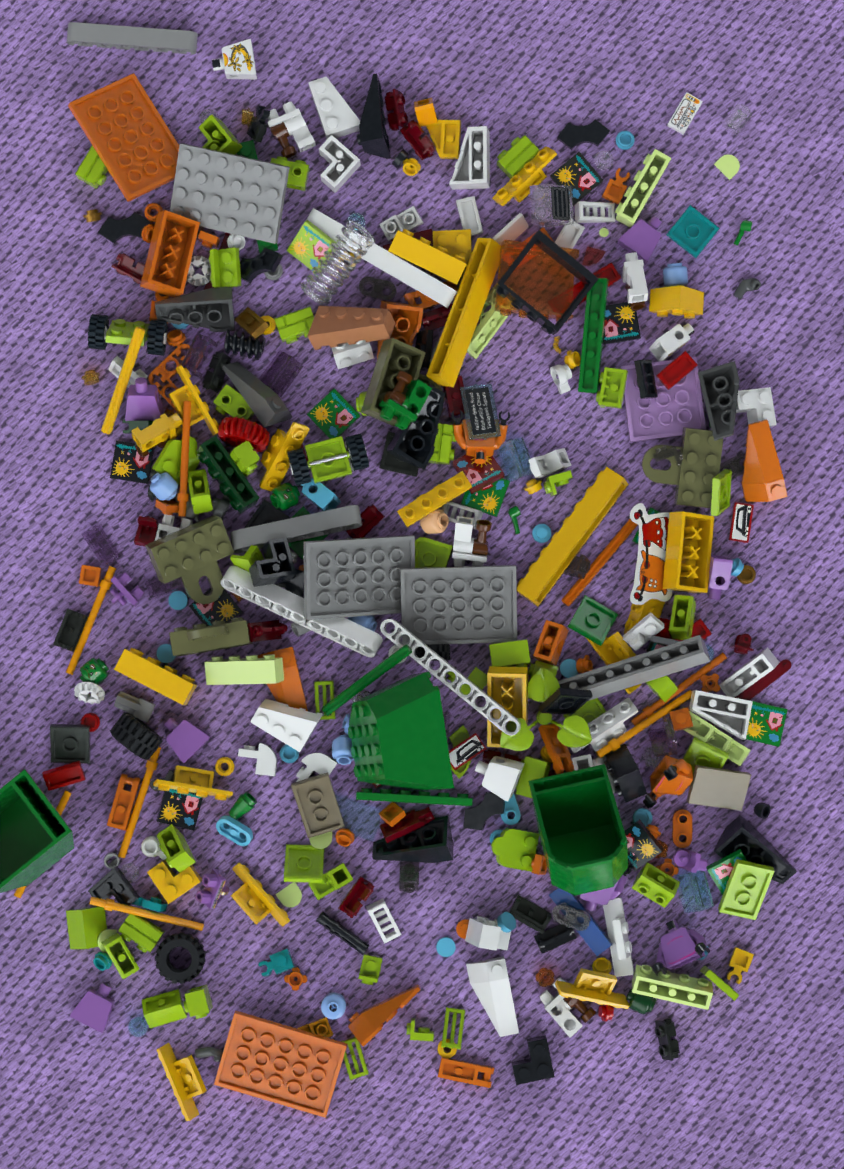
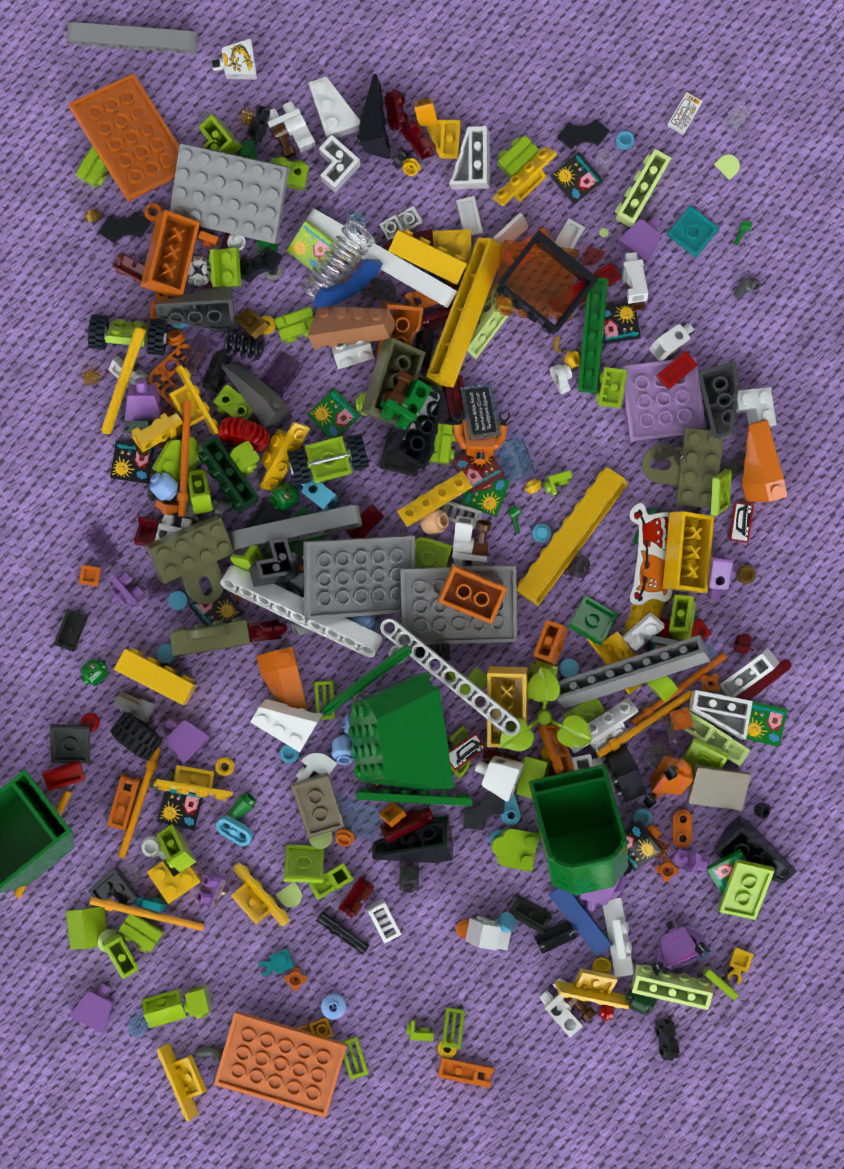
light orange bar [66,566,116,675] -> none
white gear [74,682,105,705] -> none
teal plate [93,952,112,971] -> none
light grey hinge [104,852,119,869] -> none
orange plate [141,224,155,243] -> none
black tyre [155,932,206,984] -> none
yellowish green brick [204,654,284,685] -> none
white brick [238,743,277,776] -> none
orange wedge [348,985,421,1047] -> none
lime bracket [358,954,383,985] -> none
medium azure tile [436,937,456,957] -> none
white wedge [466,956,519,1037] -> none
lime brick [489,639,531,667] -> none
black brick [512,1035,555,1085] -> none
white brick [528,448,572,478] -> none
clear slope [530,184,574,228] -> none
orange plate [531,854,547,875] -> none
clear orange plate [536,968,555,987] -> none
black tile [539,688,593,715] -> none
clear smoke plate [552,903,591,931] -> none
orange axle [562,519,638,606] -> none
white slope [575,201,615,223] -> none
orange plate [576,655,593,673] -> none
orange plate [602,168,630,205] -> none
lime brick [632,862,680,908] -> none
black plate [634,360,658,399] -> none
yellow brick [649,285,704,319] -> none
light blue head [663,263,688,287] -> none
clear light blue panel [675,870,714,913] -> none
medium azure plate [731,558,744,576] -> none
none -> blue tile [313,259,383,307]
none -> orange brick [437,563,507,624]

